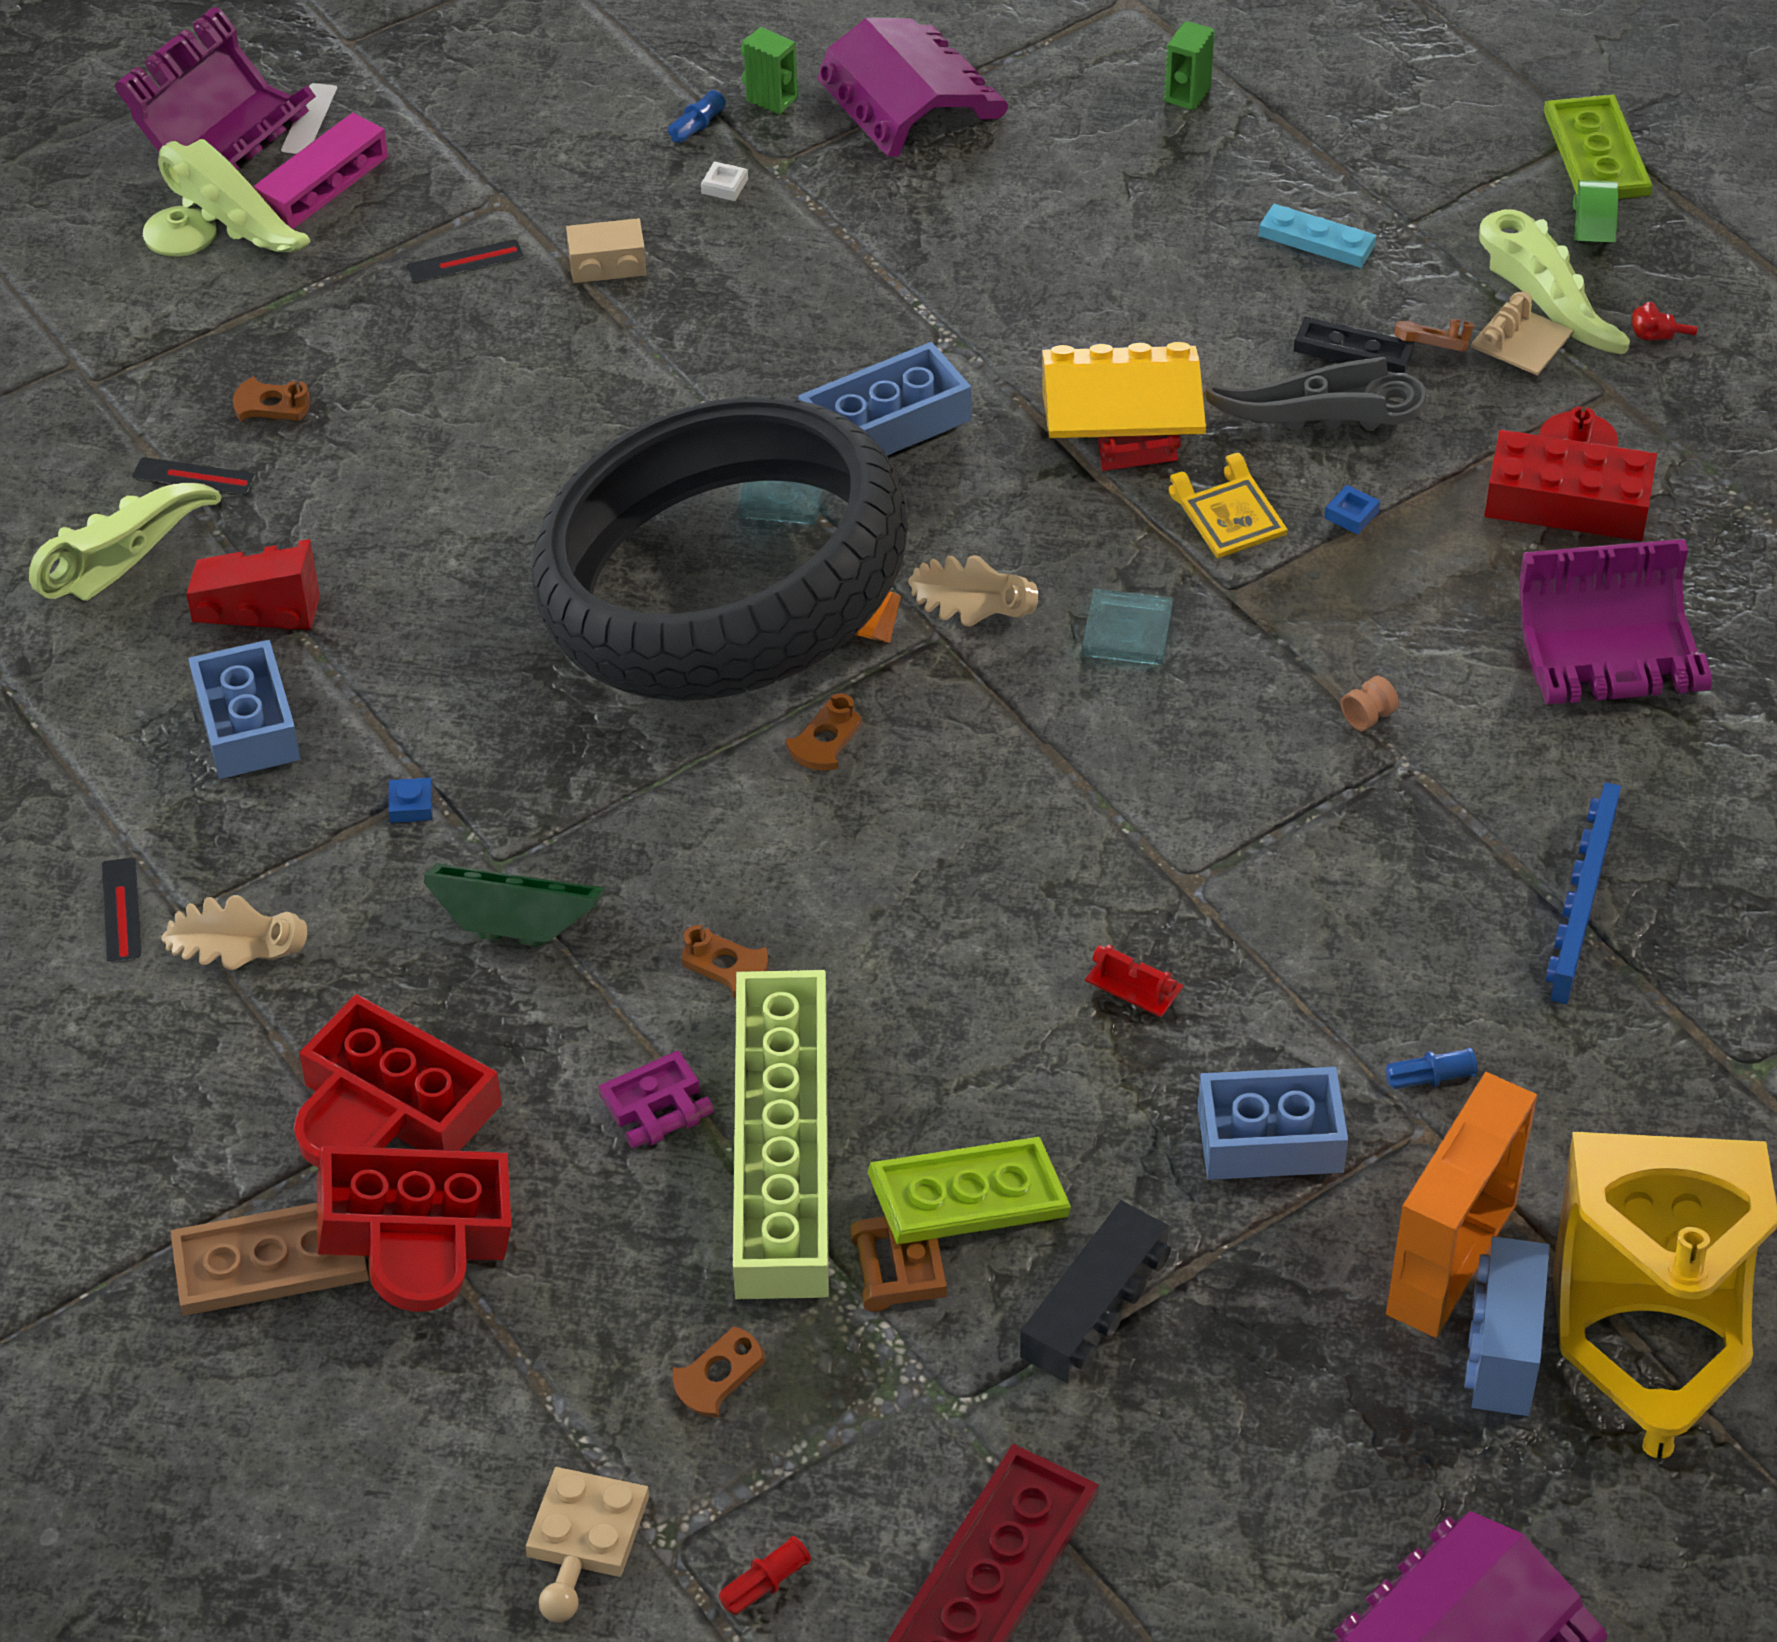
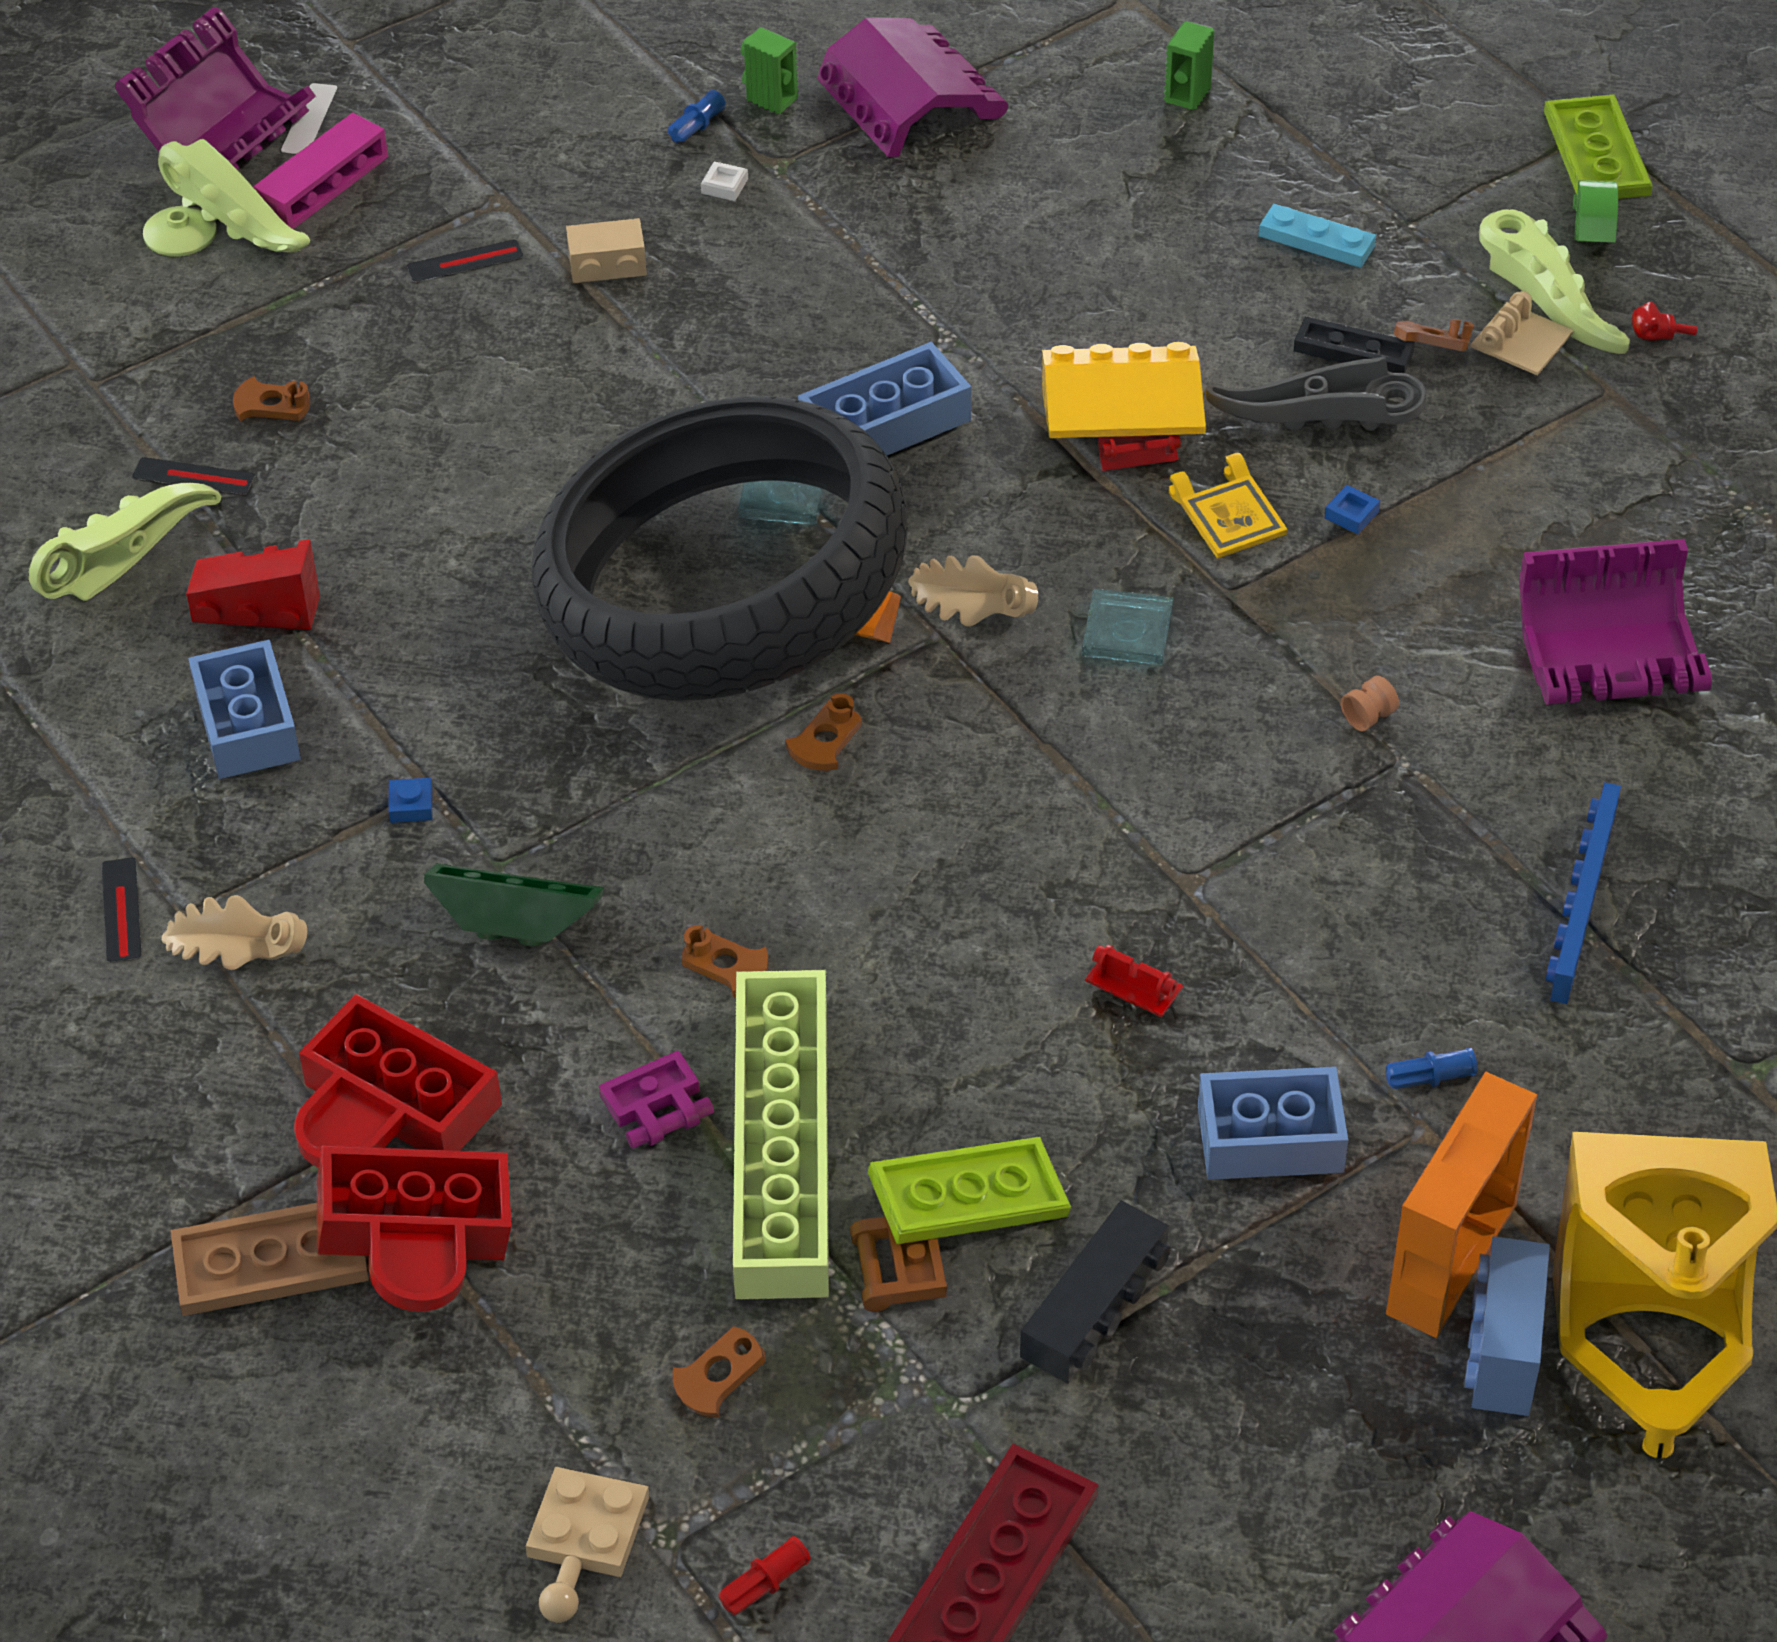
red brick [1484,406,1657,541] -> none

